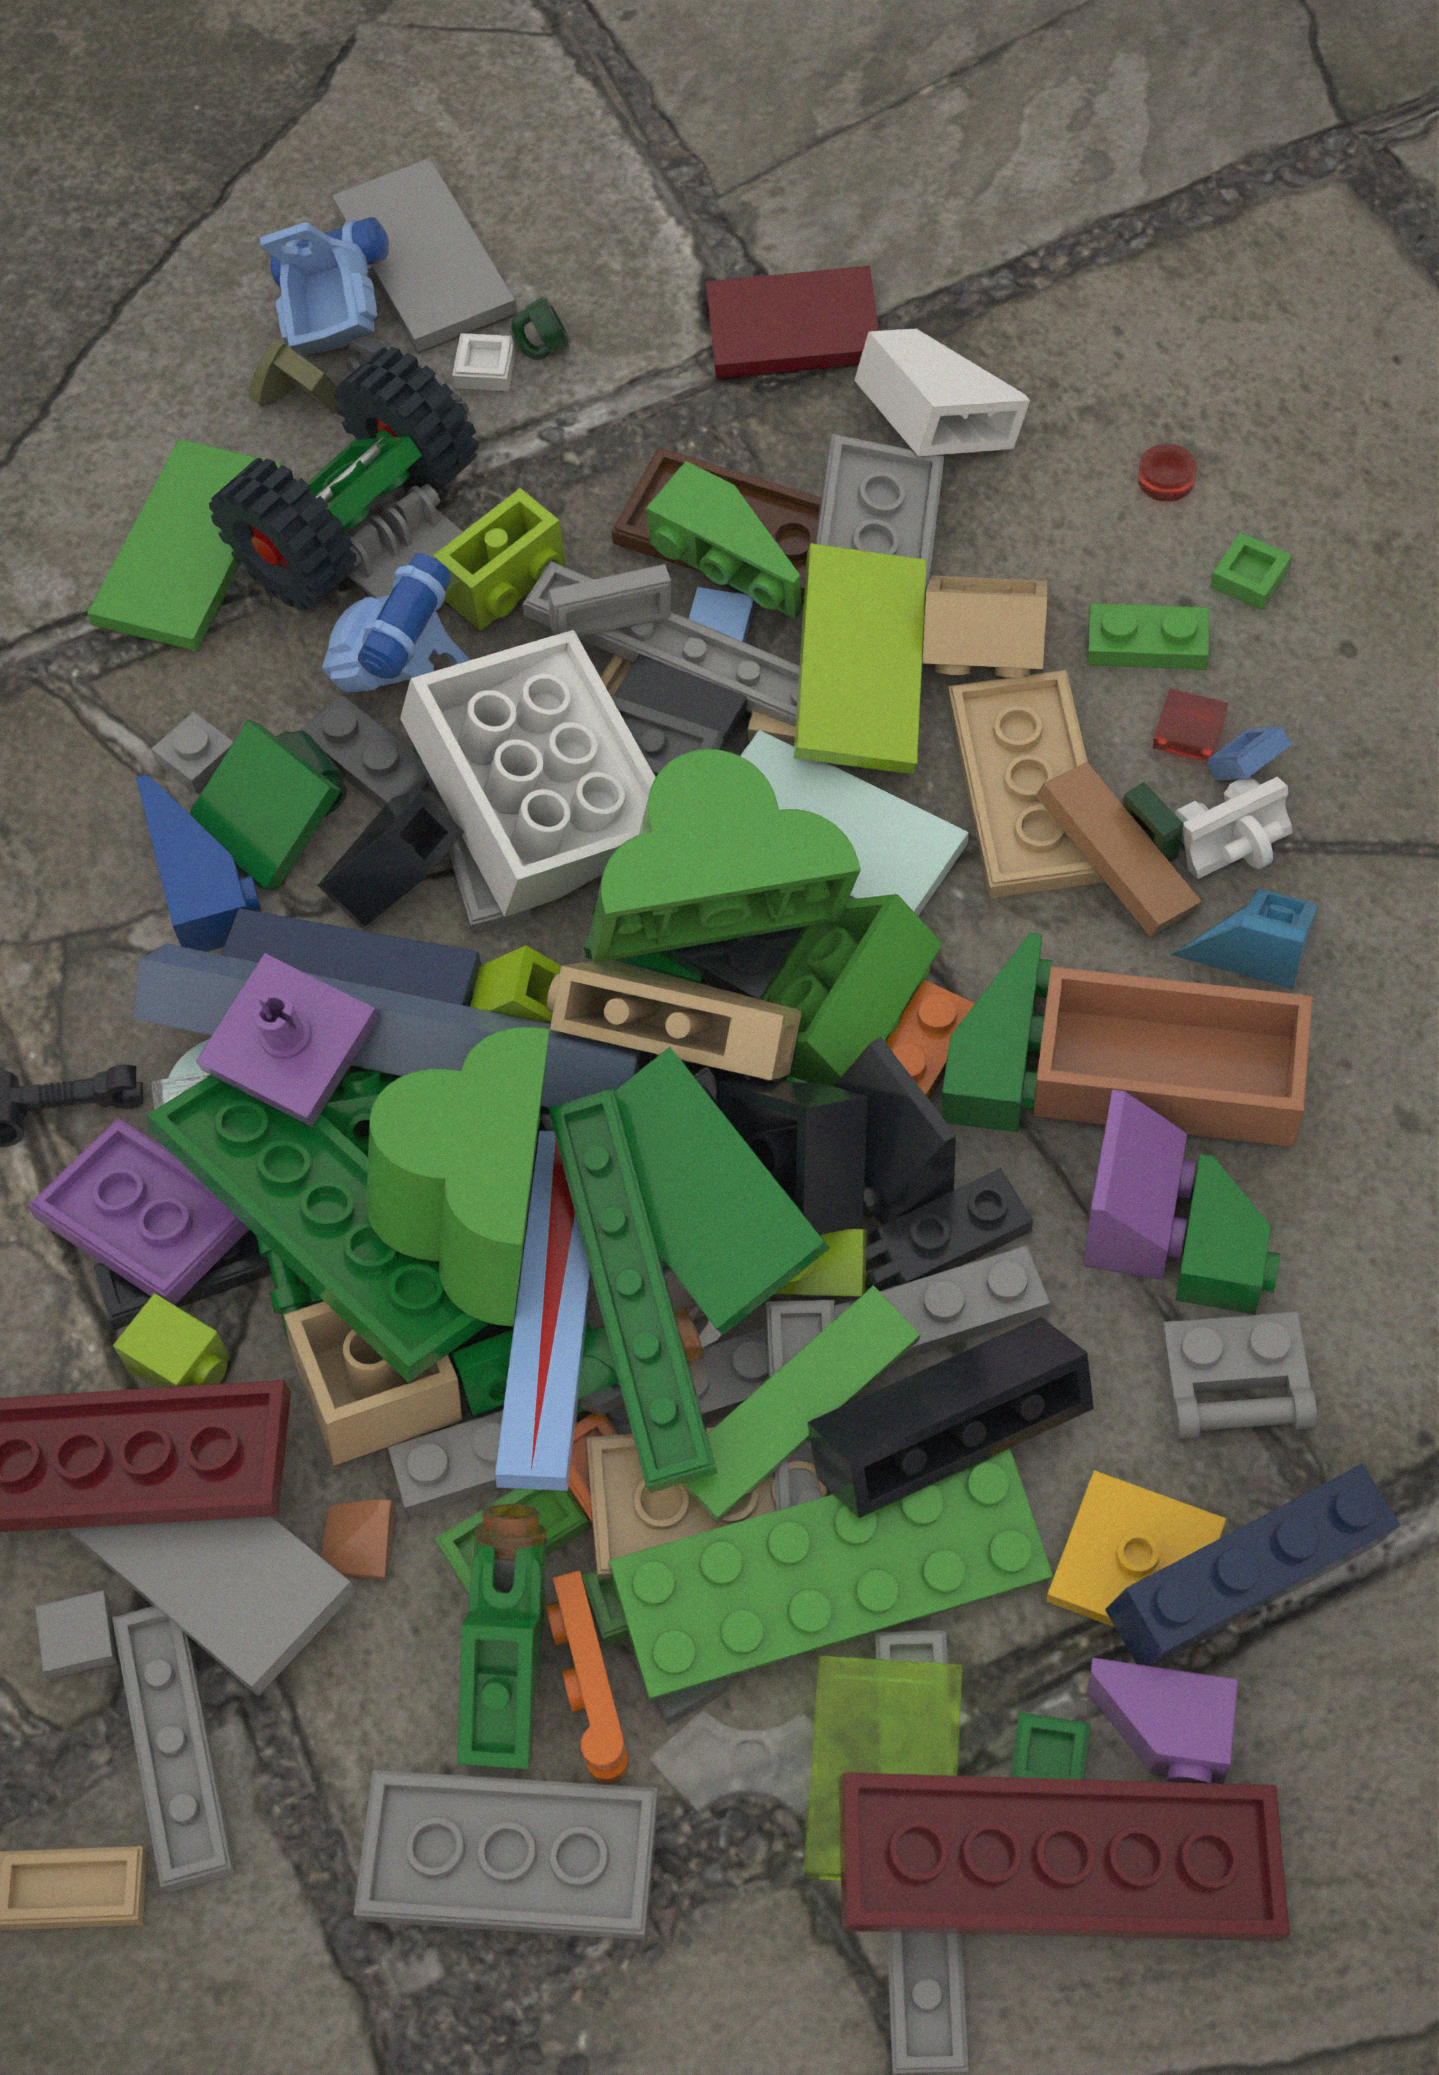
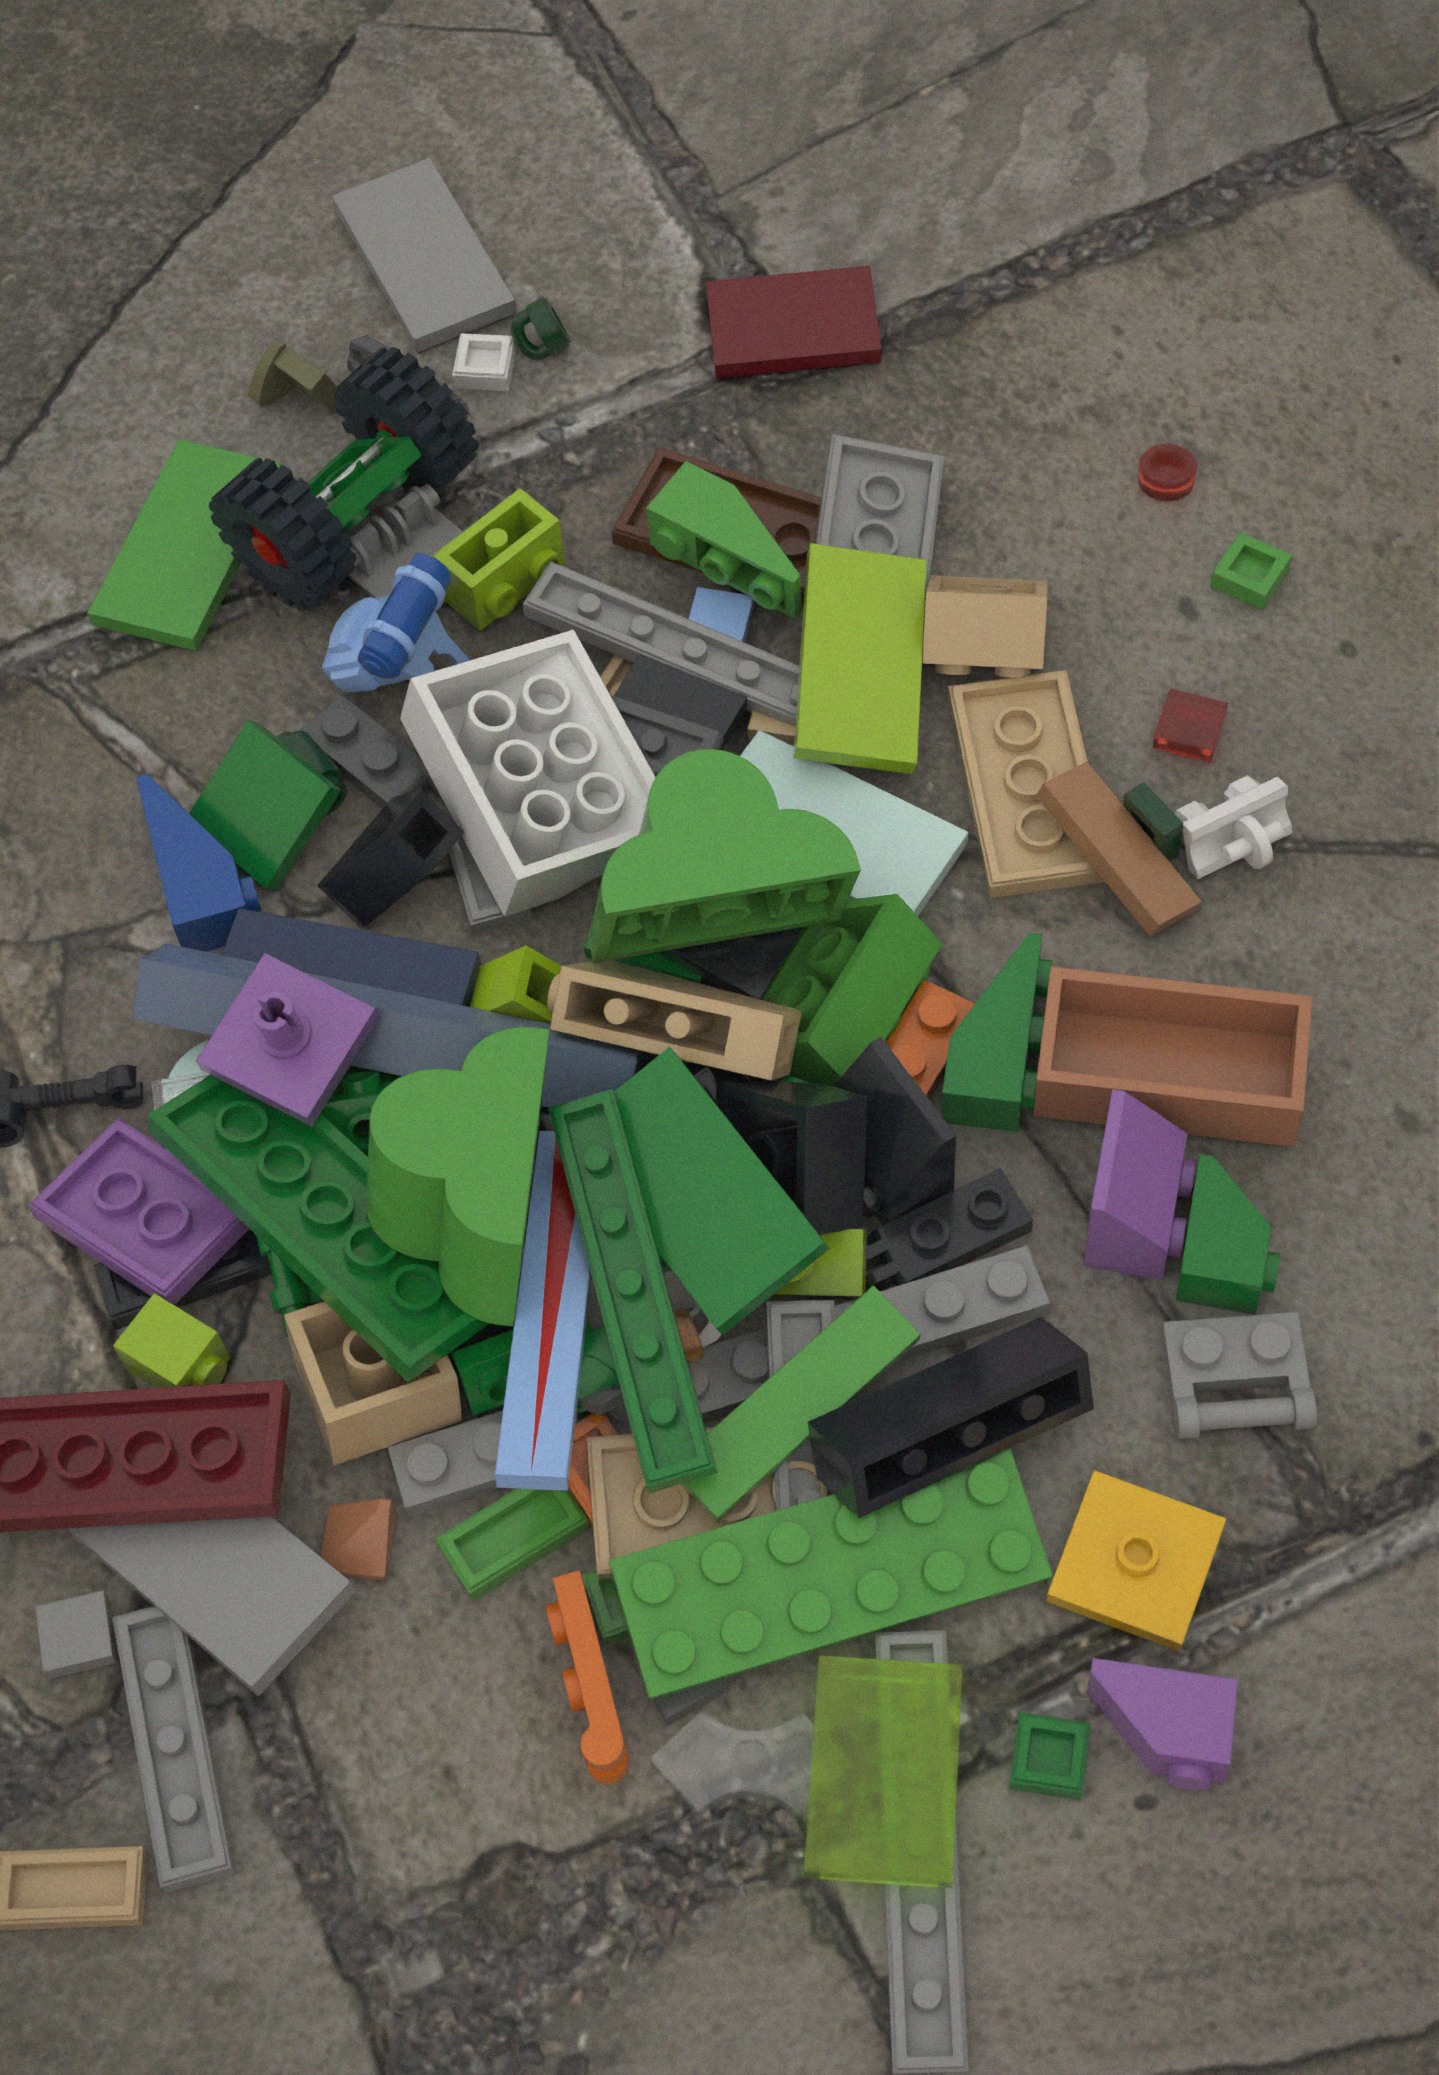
light grey plate [151,711,233,794] -> none
light blue piece [260,217,389,355] -> none
light grey tile [354,1770,659,1940] -> none
green plate [457,1504,547,1769] -> none
light grey tile [549,564,671,637] -> none
dark red plate [838,1772,1290,1941] -> none
white slope [854,329,1030,456] -> none
bright green plate [1087,603,1209,670] -> none
dark blue brick [1105,1464,1401,1667] -> none
dark azure slope [1171,888,1319,989] -> none
medium blue tile [1206,726,1292,781] -> none

